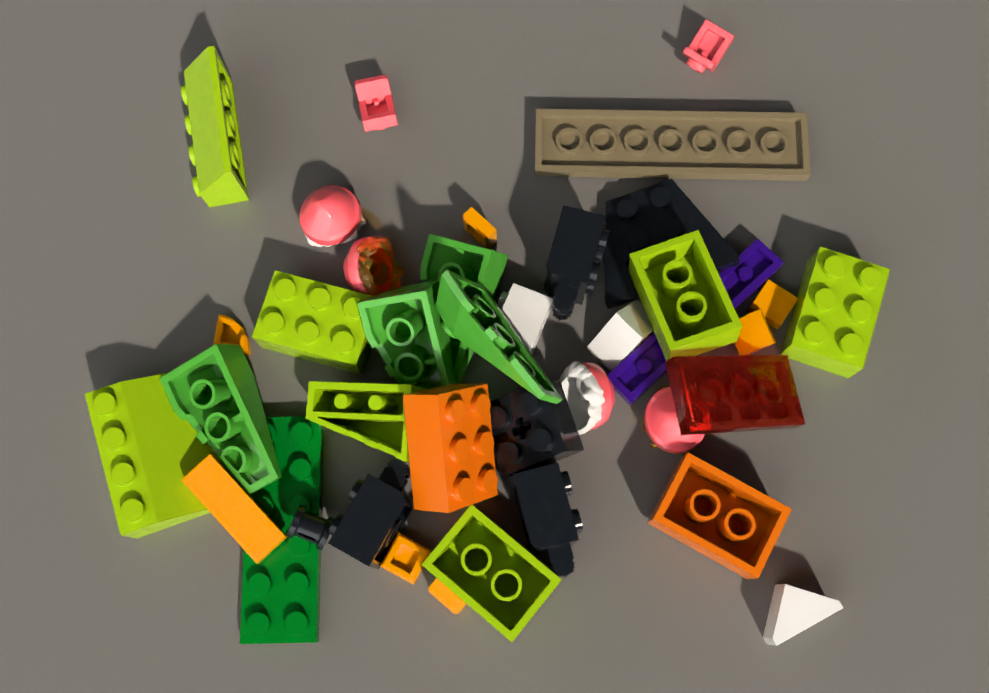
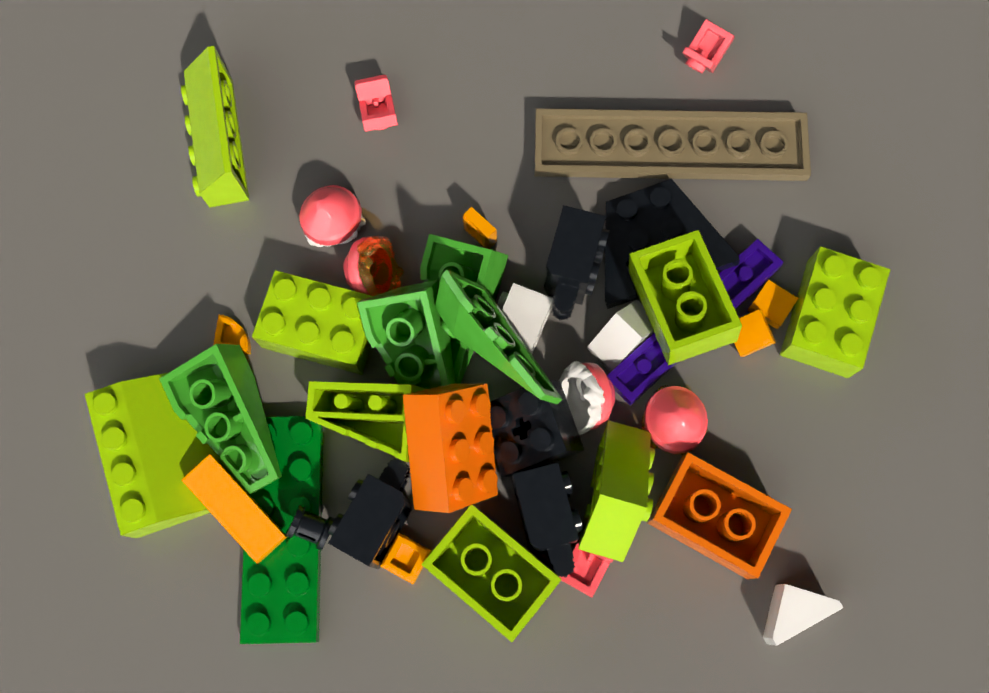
light orange tile [428,578,467,614] -> none
clear red plate [665,355,805,435] -> none
none -> coral bracket [559,537,613,598]
none -> lime wedge [578,420,655,562]

